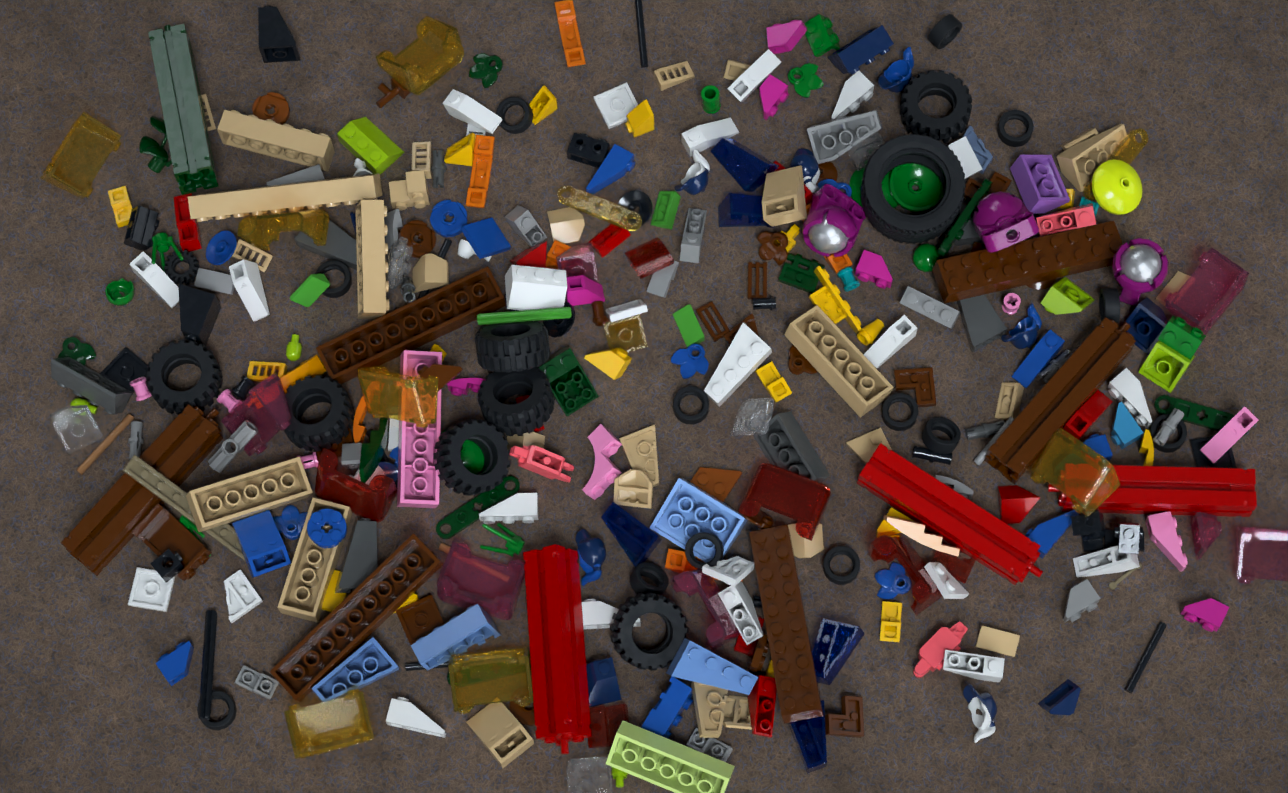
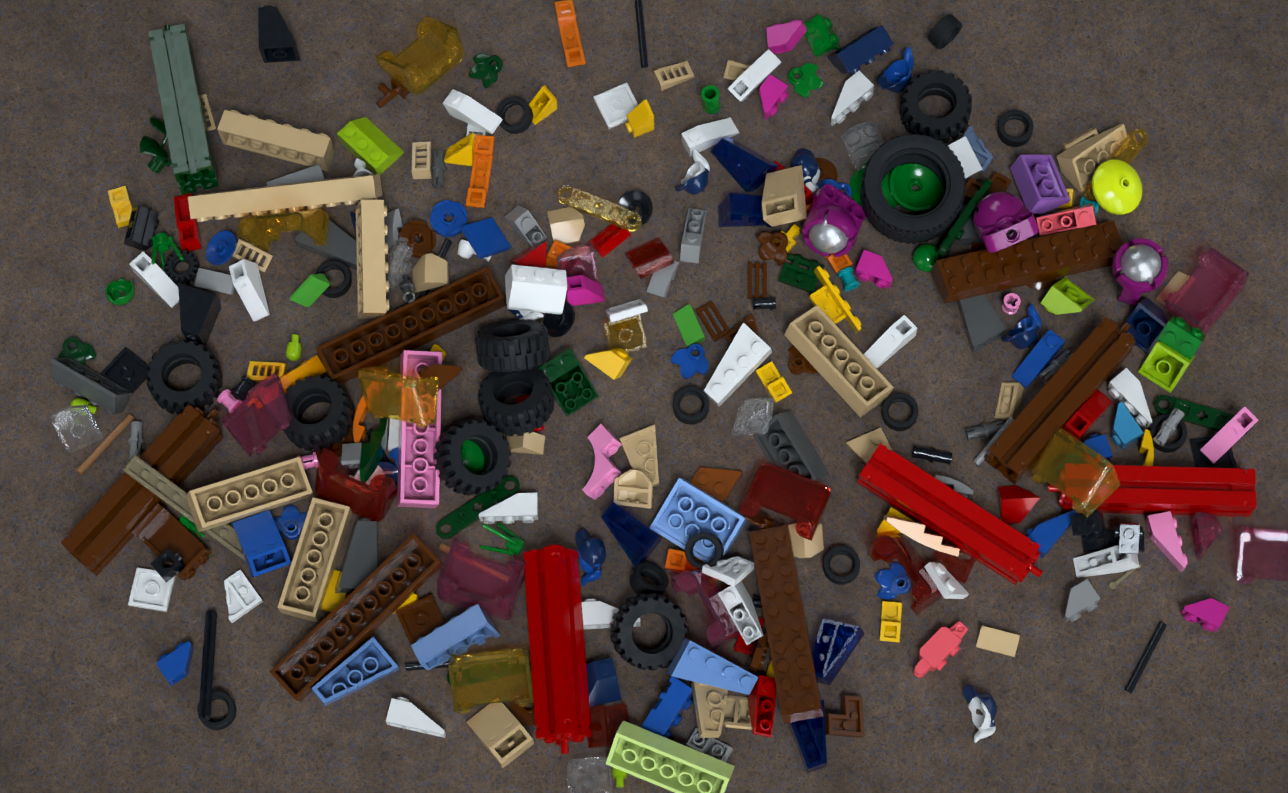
clear yellow windscreen [40,112,122,199] -> none
bright pink bush [130,377,152,401] -> none
light grey piece [208,420,259,473] -> none
light grey slope [234,665,279,700] -> none
dark orange plate [252,92,290,125] -> none
clear yellow windscreen [284,689,376,759] -> none
blue plate [307,509,347,548] -> none
tan brick [389,170,430,211] -> none
dark pink slope [447,378,486,396] -> none
bright green axle [477,307,572,325] -> none
coral hinge [509,445,574,482] -> none
black brick [567,133,610,168] -> none
blue slope [586,144,635,197] -> none
reddish brown pin [591,301,608,326] -> none
bright green slope [650,191,681,230] -> none
light grey wedge [807,110,882,164] -> none
yellow cone [857,319,884,346] -> none
reddish brown plate [894,367,936,407] -> none
light grey arch [900,286,961,329] -> none
black tyre [922,417,961,454] -> none
white slope [943,650,1005,682] -> none
dark blue slope [1038,679,1081,715] -> none
black tyre [1099,288,1120,324] -> none

